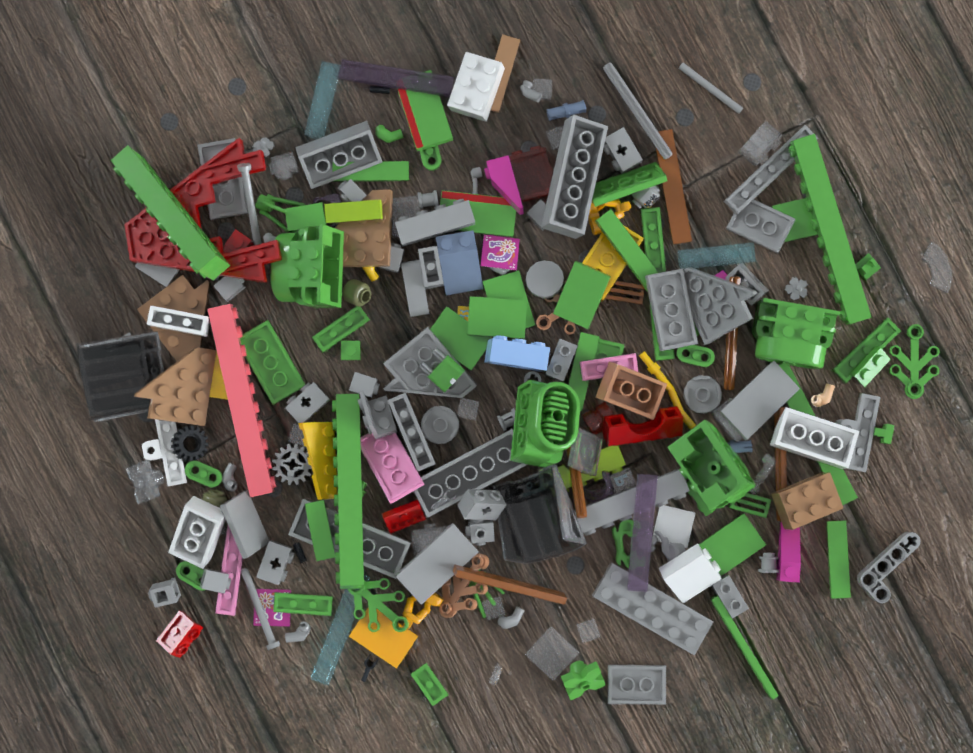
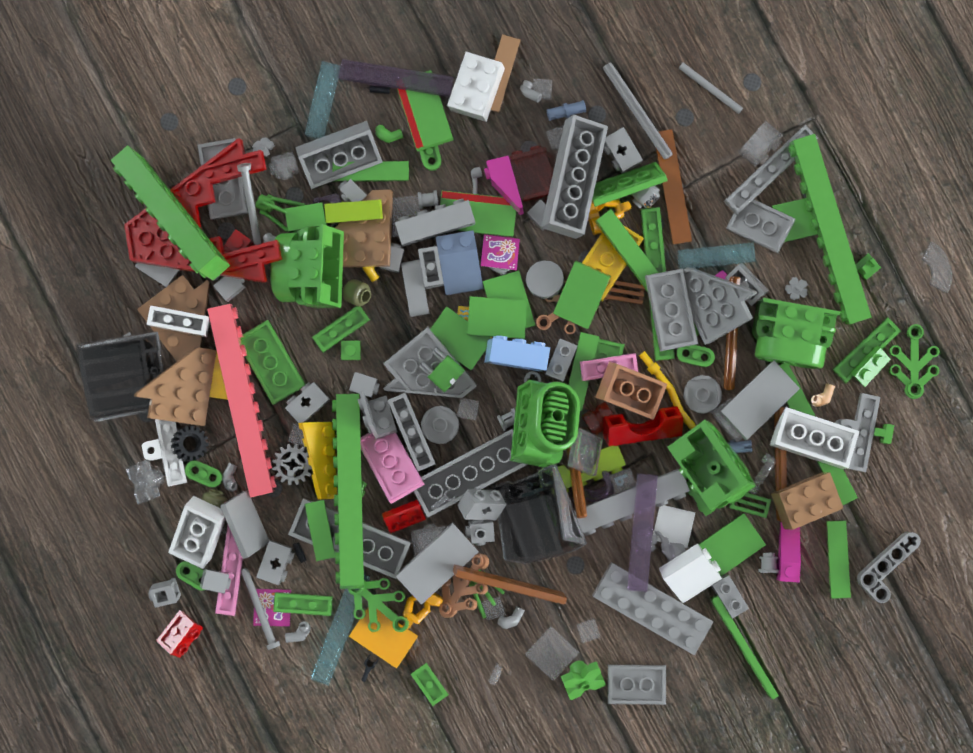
bright green helmet [612,519,646,570] -> none

